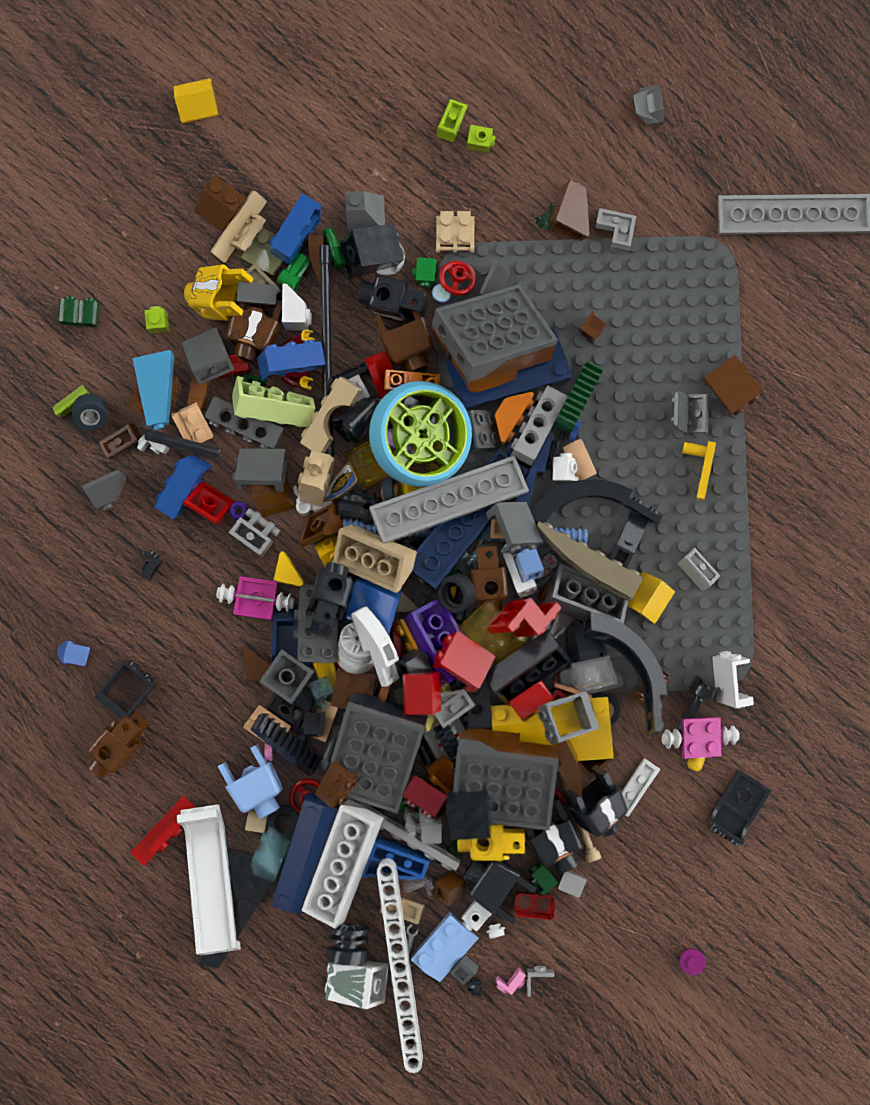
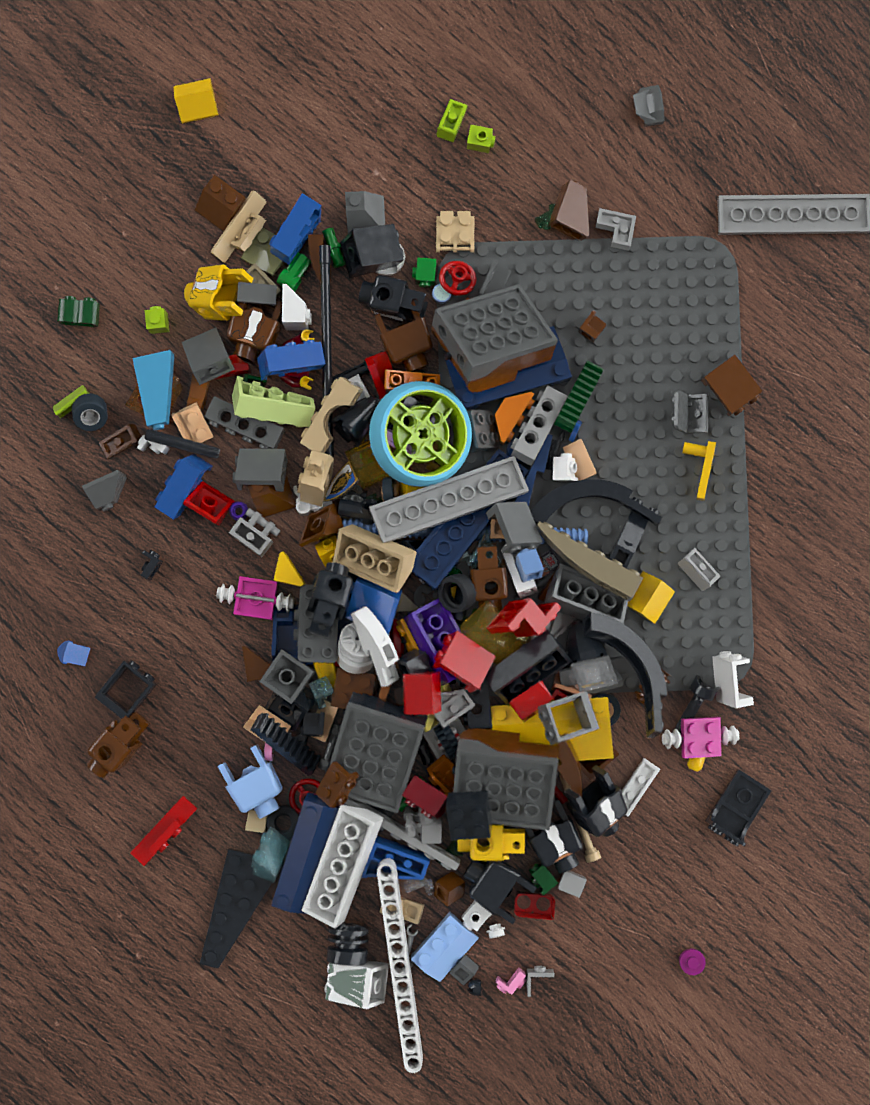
white panel [177,804,241,955] -> none

